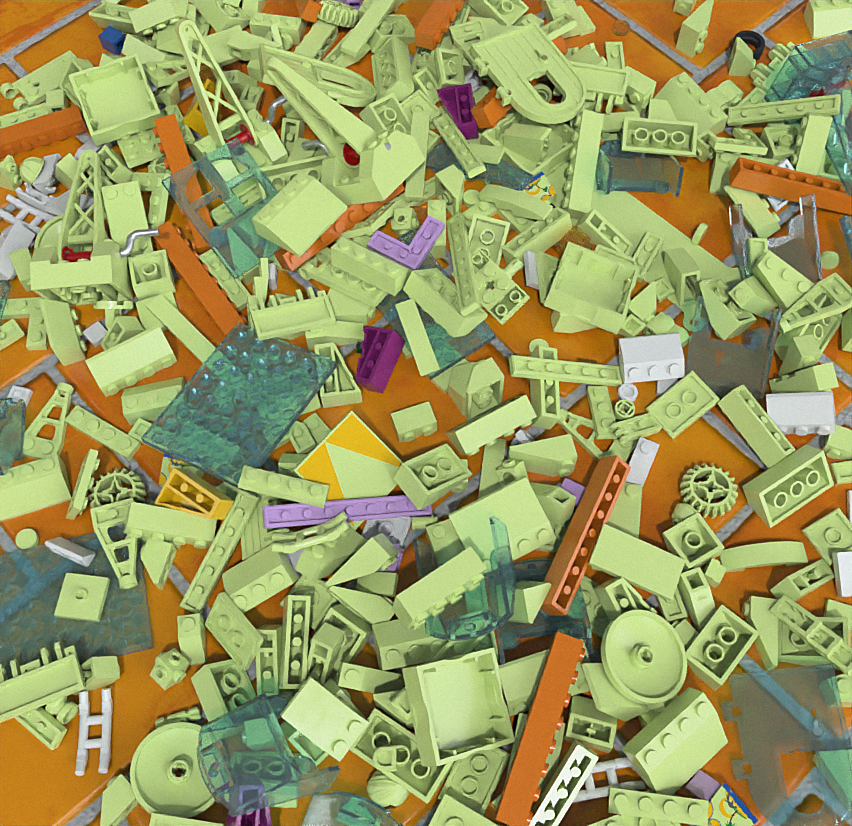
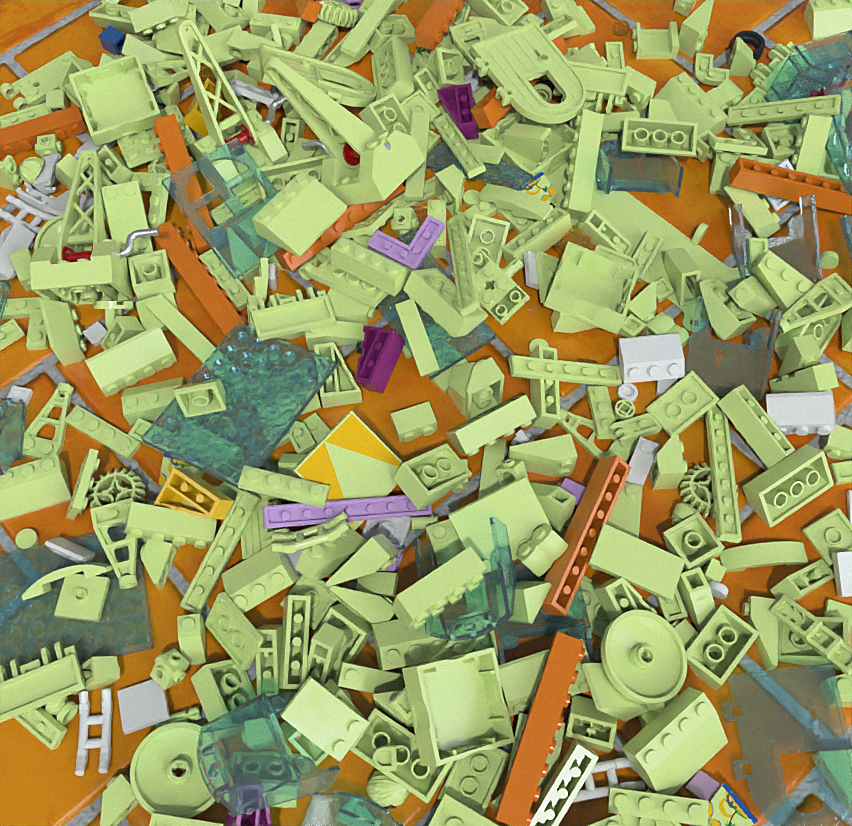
none -> yellowish green slope [22,562,113,600]
none -> yellowish green brick [35,134,63,162]
none -> white tile [117,679,170,735]
none -> yellowish green slope [173,378,227,418]
none -> white plate [229,79,283,108]
none -> yellowish green brick [516,524,568,577]
none -> yellowish green panel [631,22,680,59]
none -> yellowish green slope [649,433,687,490]
none -> yellowish green plate [694,53,730,86]
none -> yellowish green tile [705,404,742,543]
none -> white tile [708,581,729,599]

